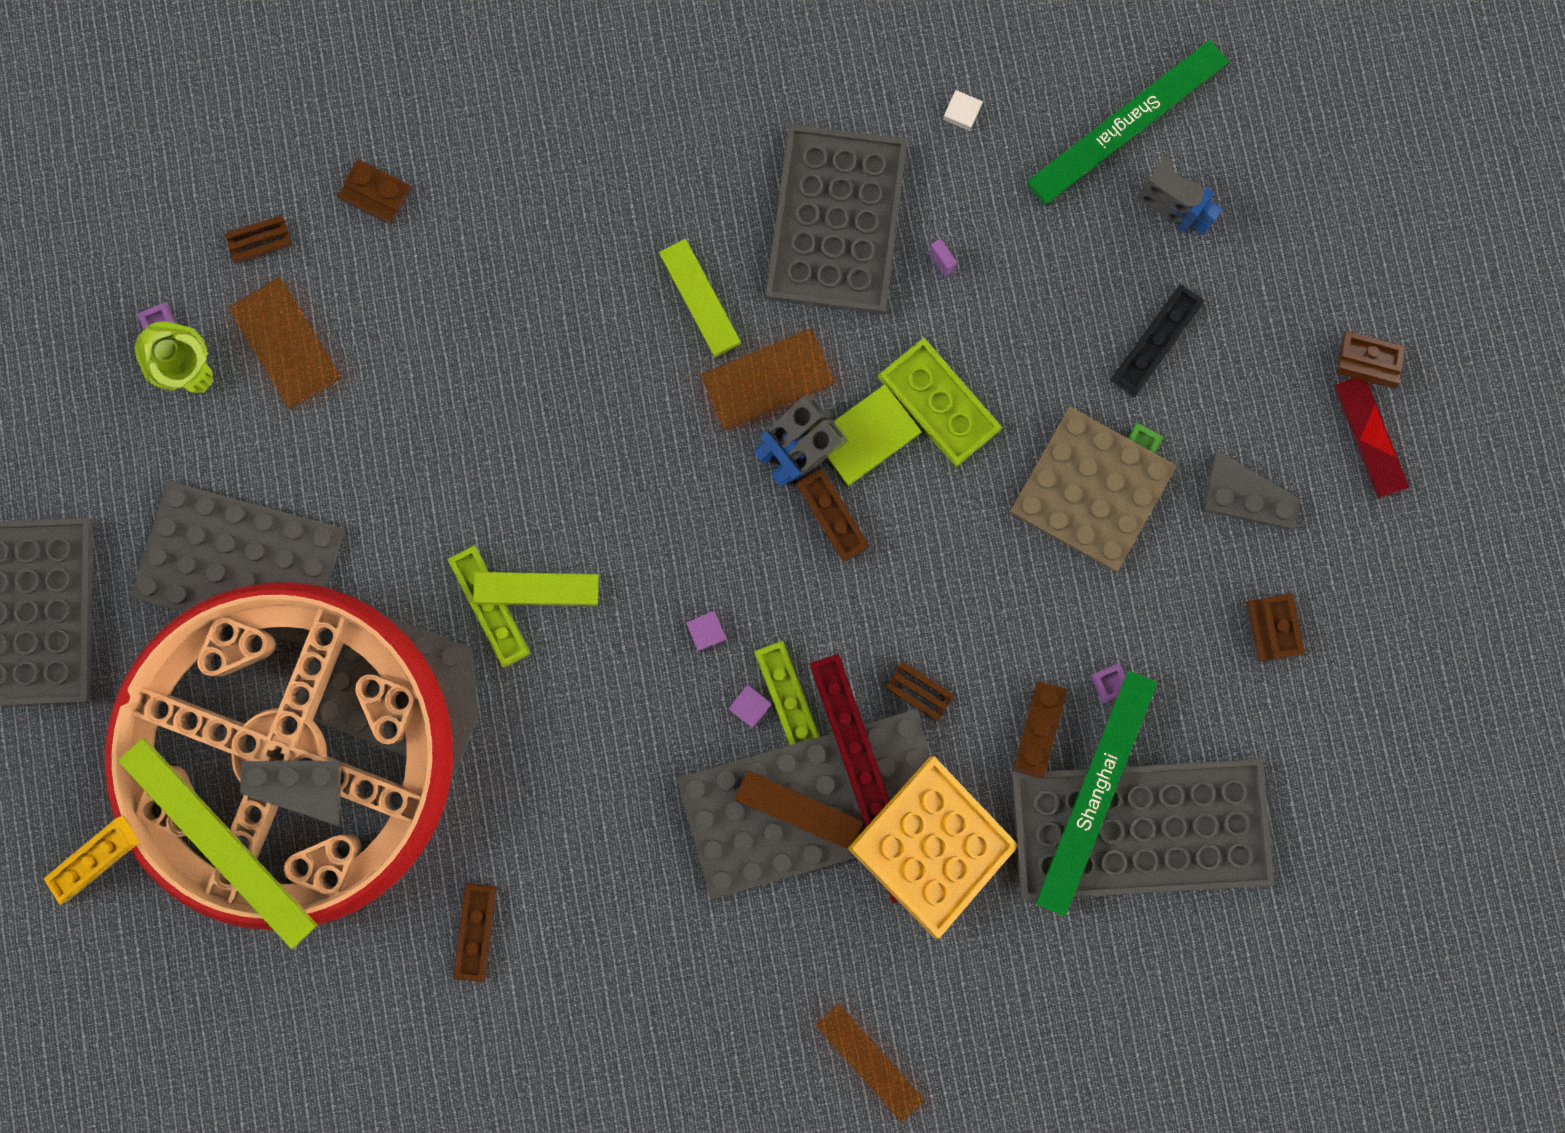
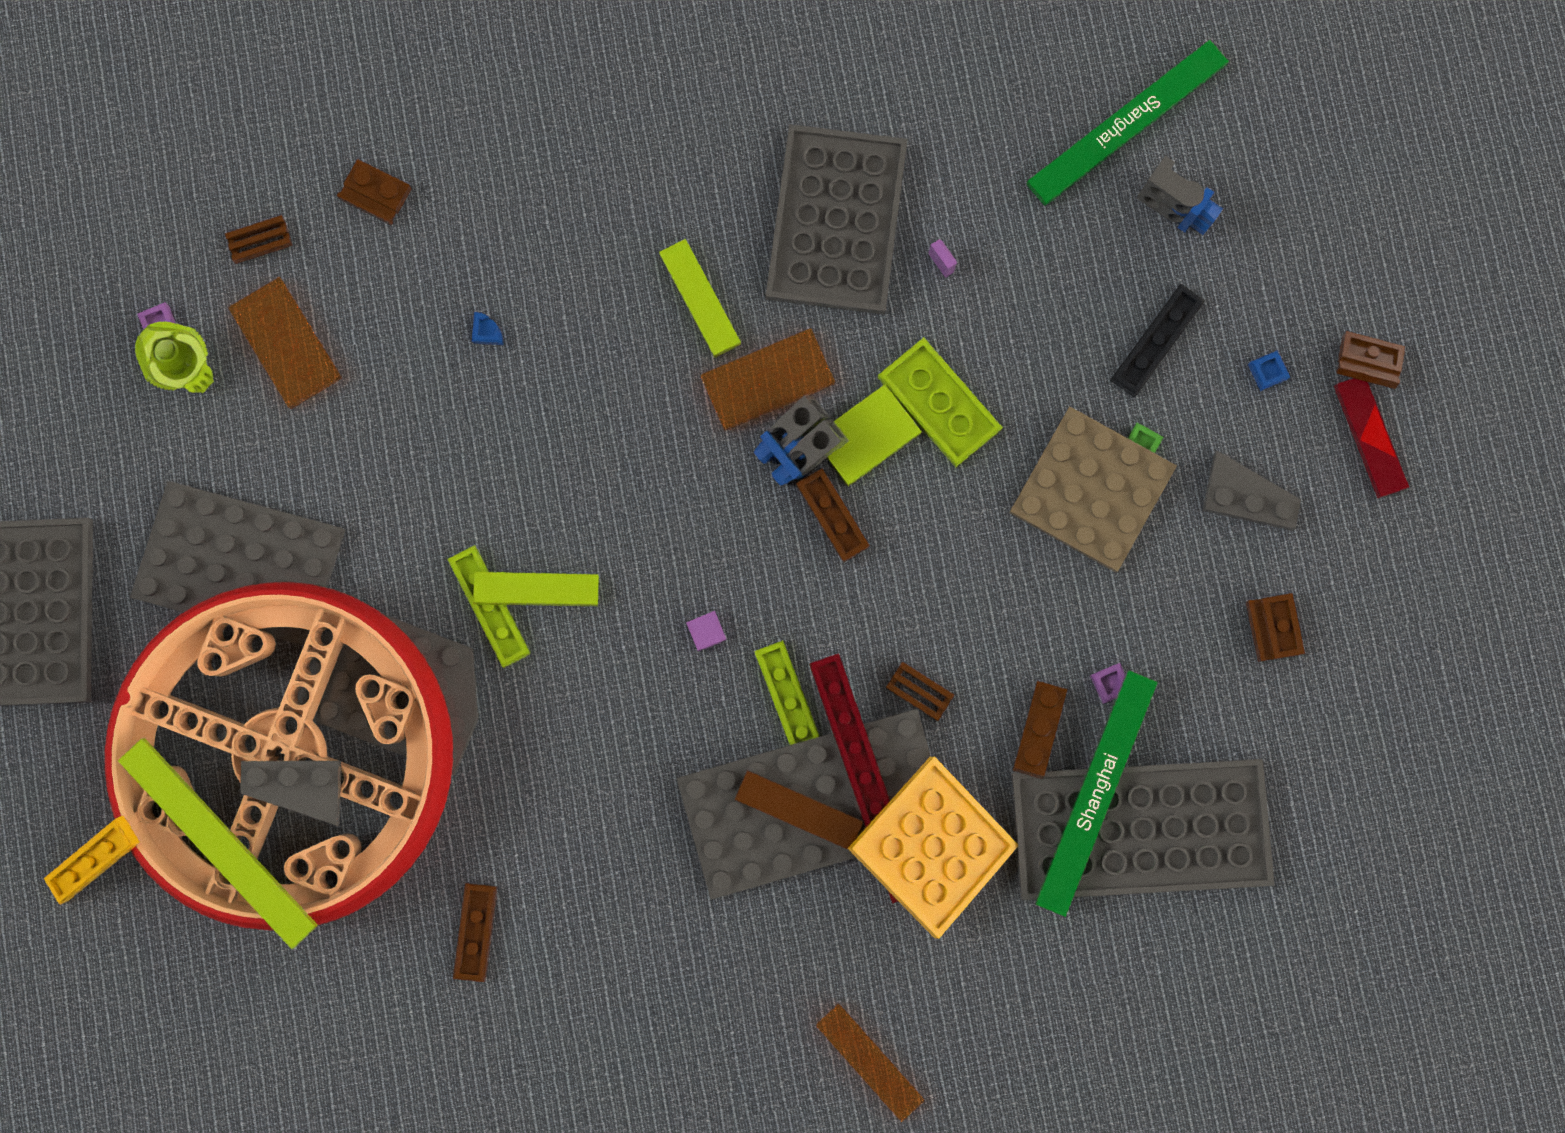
medium lavender tile [728,685,772,729] -> none
white tile [943,90,983,131] -> none
none -> blue tile [472,312,504,345]
none -> blue tile [1248,350,1290,392]

